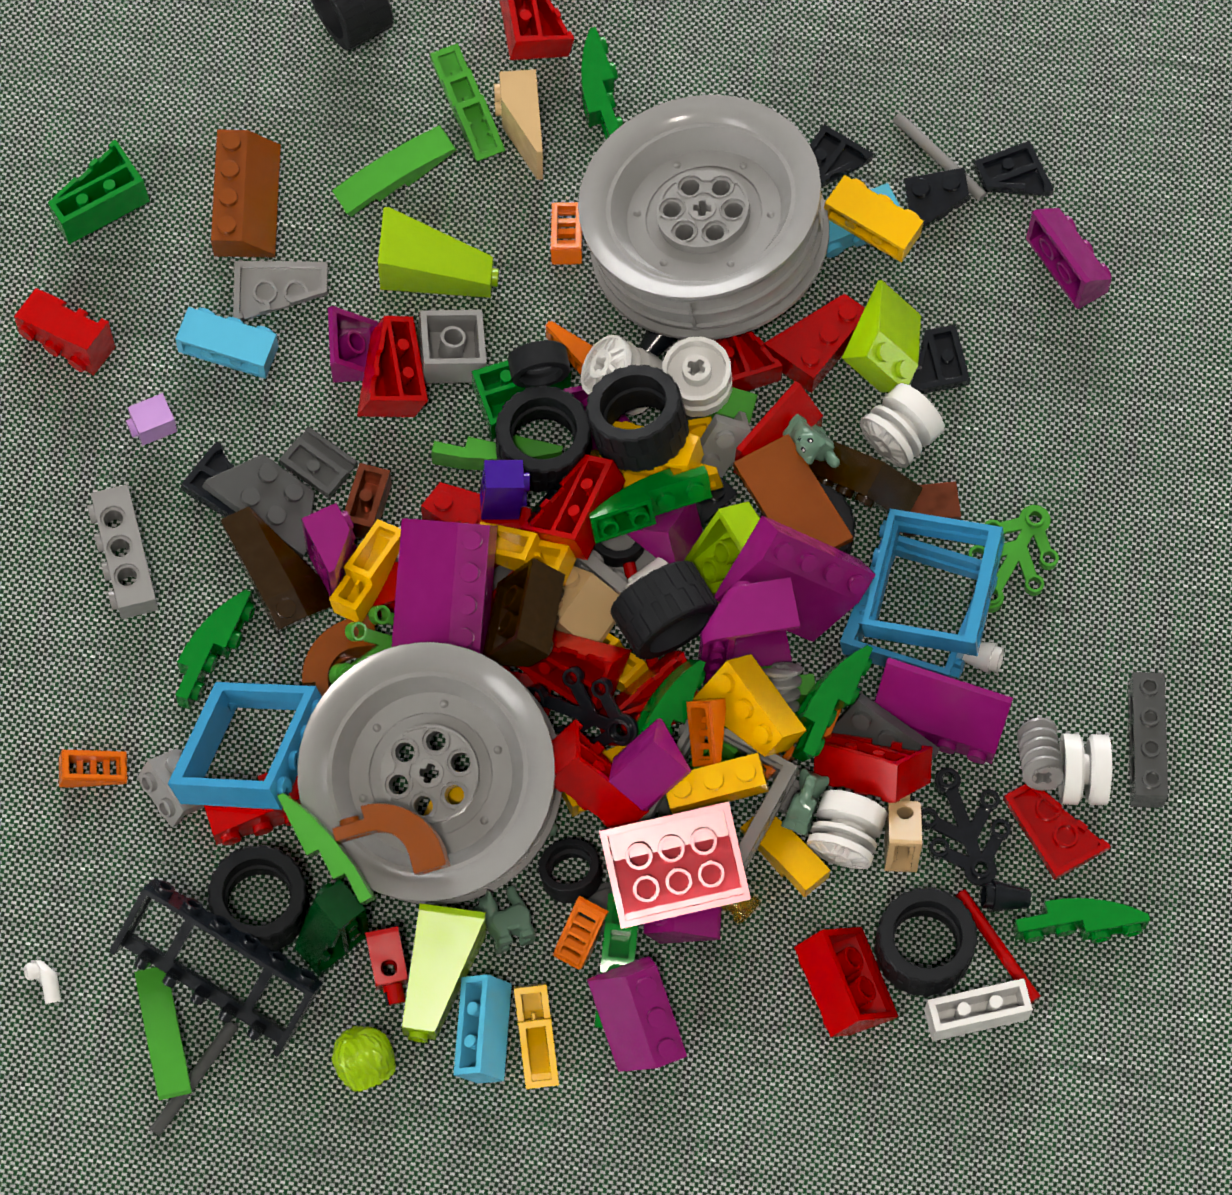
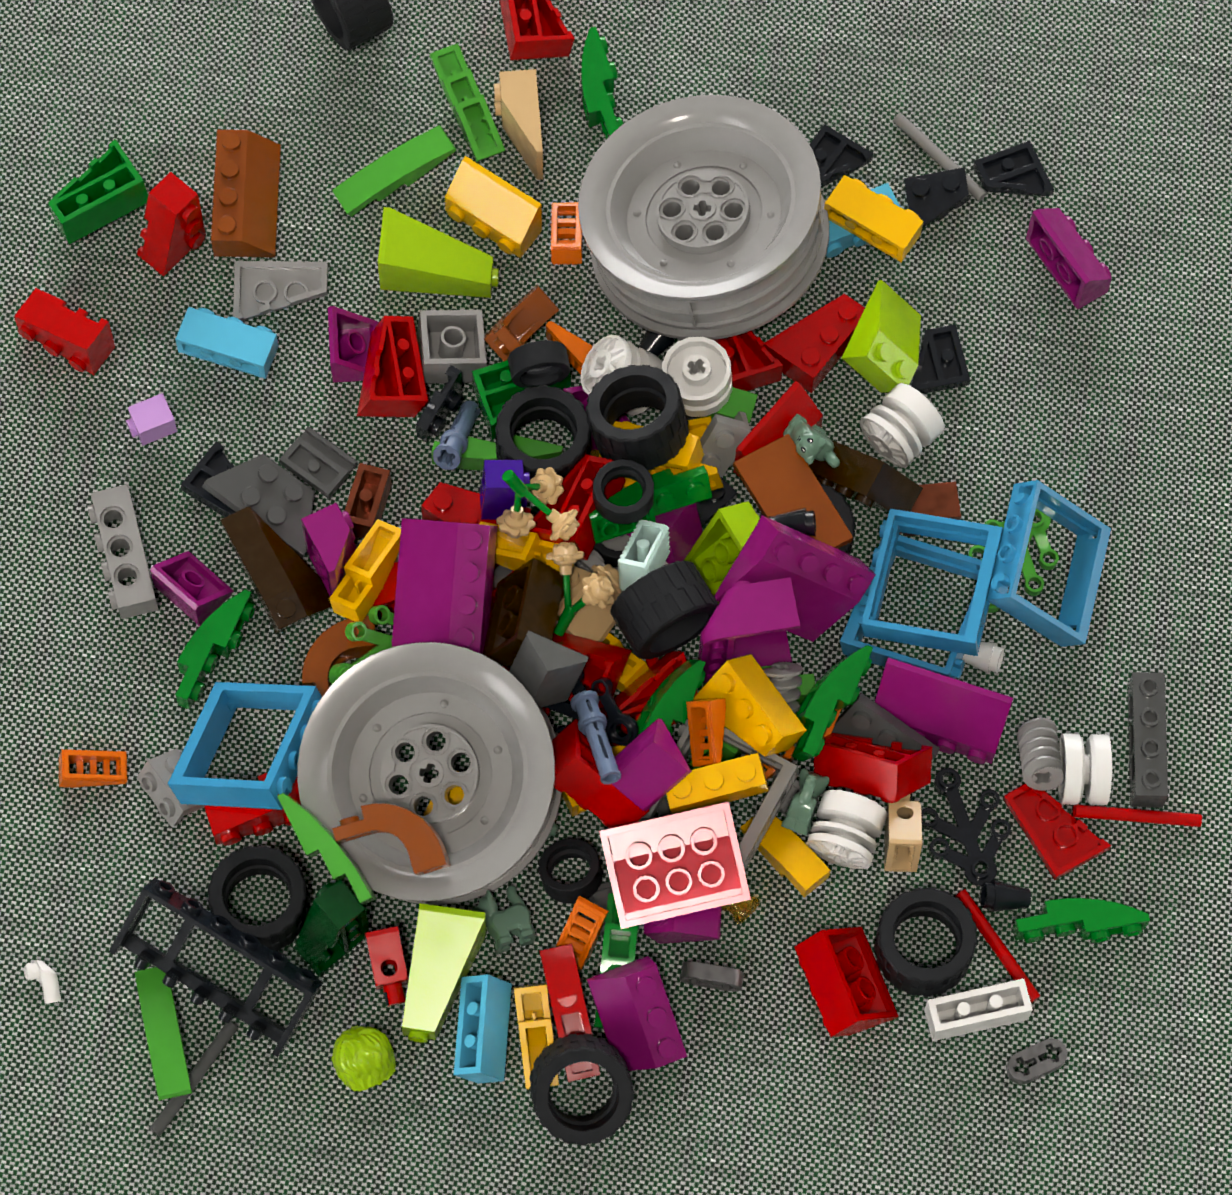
none -> red wedge [137,172,206,277]
none -> magenta slope [150,551,234,627]
none -> black wing [416,365,464,443]
none -> sand blue pin [433,400,480,470]
none -> yellow slope [445,156,542,258]
none -> dark orange arch [484,284,559,361]
none -> tan plant [496,467,580,541]
none -> dark grey slope [509,631,589,708]
none -> black tyre [530,1034,634,1145]
none -> red slope [539,943,600,1082]
none -> tan plant [546,542,621,637]
none -> sand blue pin [570,690,621,784]
none -> black tyre [593,459,654,524]
none -> light aqua brick [618,519,670,591]
none -> flat silver beam [680,961,744,992]
none -> black cone [769,508,816,536]
none -> dark azure window [987,480,1111,647]
none -> flat silver beam [1006,1038,1067,1085]
none -> red bar [1073,805,1202,827]

